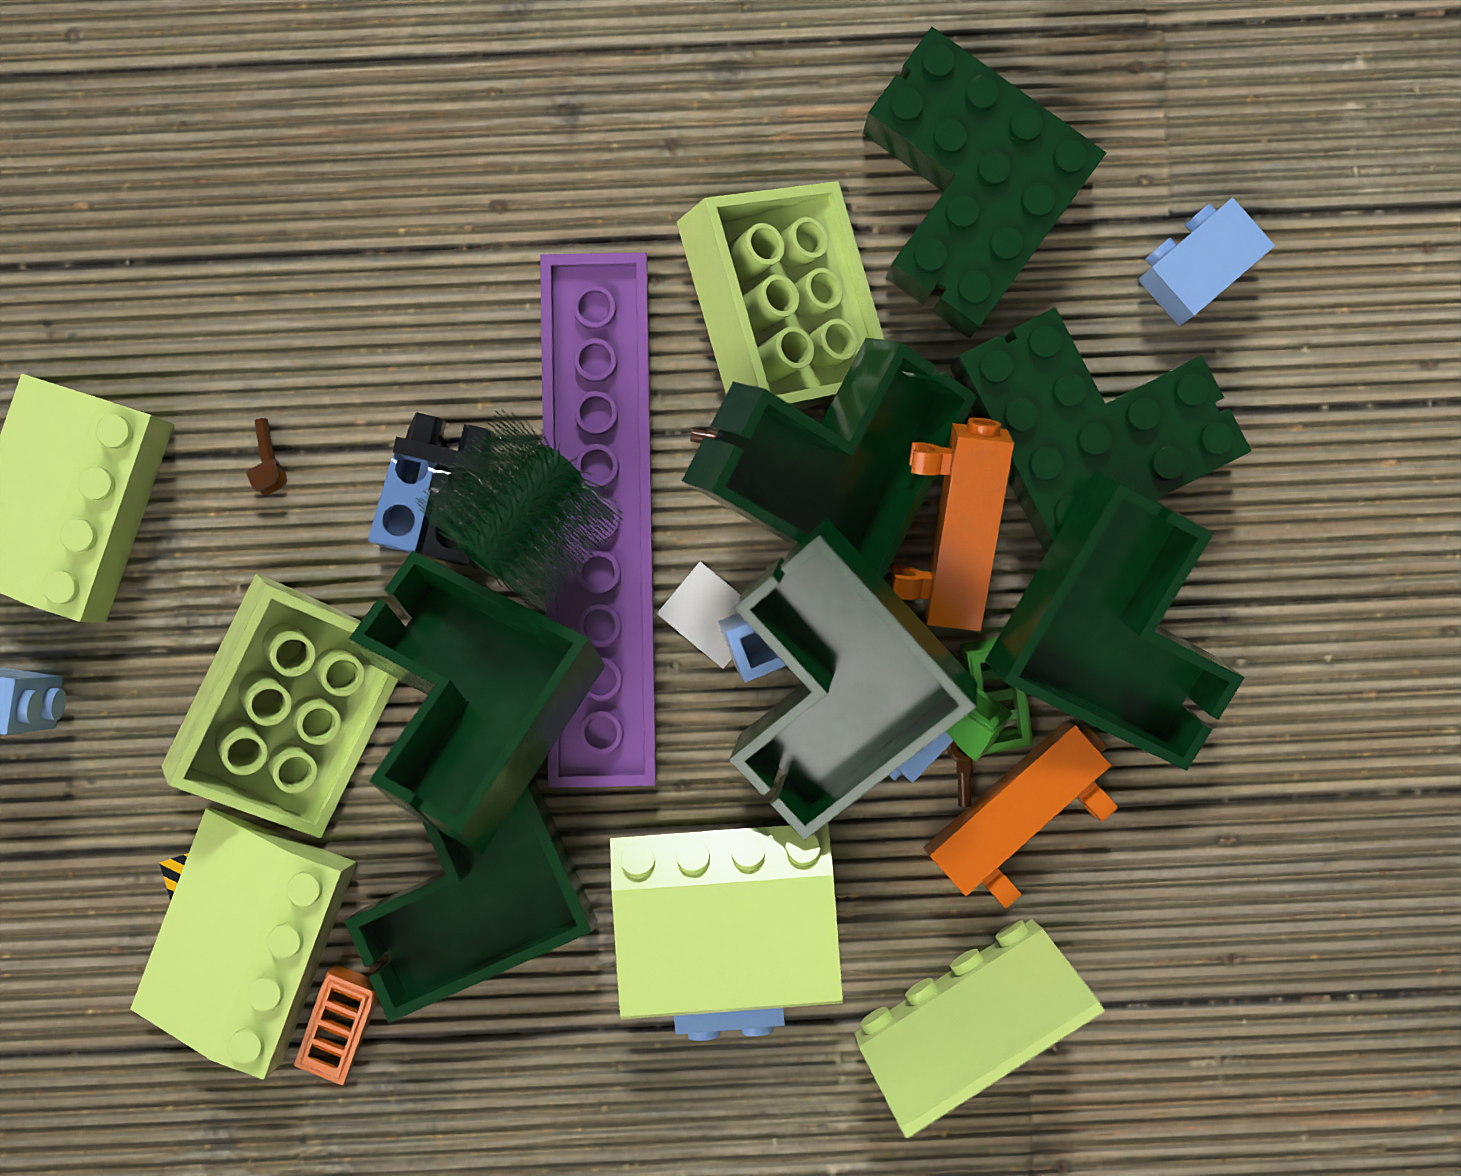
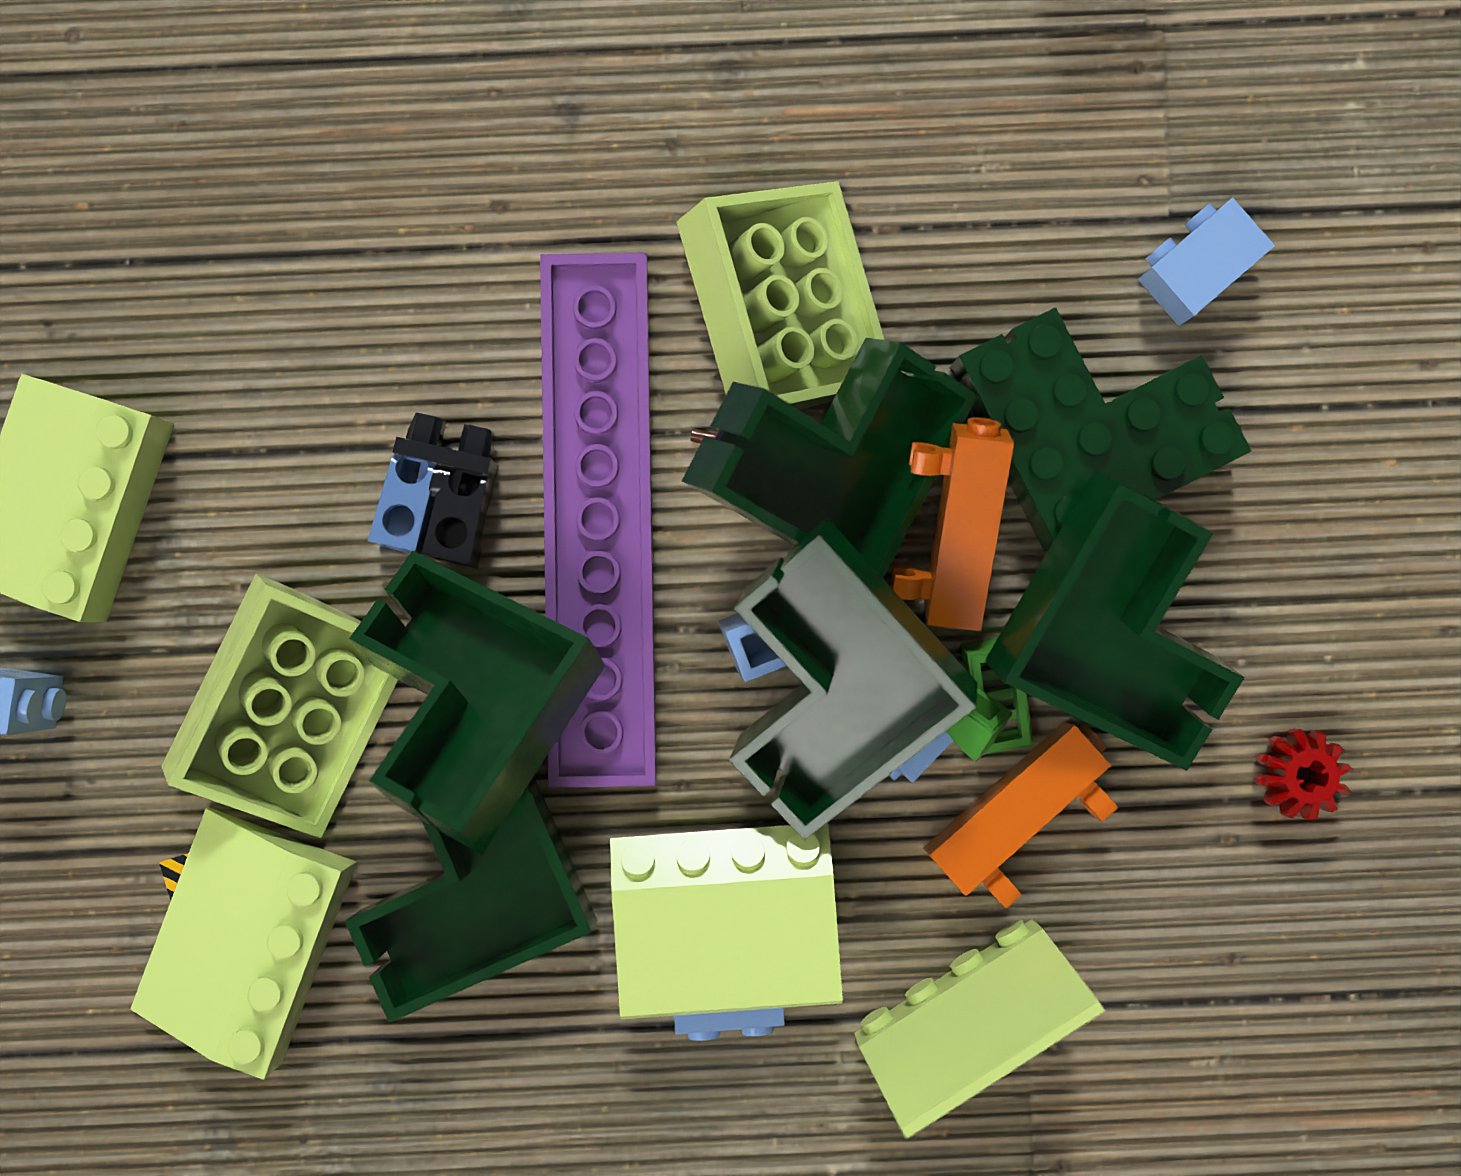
reddish brown hand [247,418,287,496] -> none
orange slope [294,964,378,1086] -> none
dark green piece [415,409,624,612] -> none
white sticker [657,561,741,669] -> none
dark green piece [863,27,1107,339] -> none
reddish brown hand [947,741,972,807] -> none
none -> red gear [1253,728,1353,821]

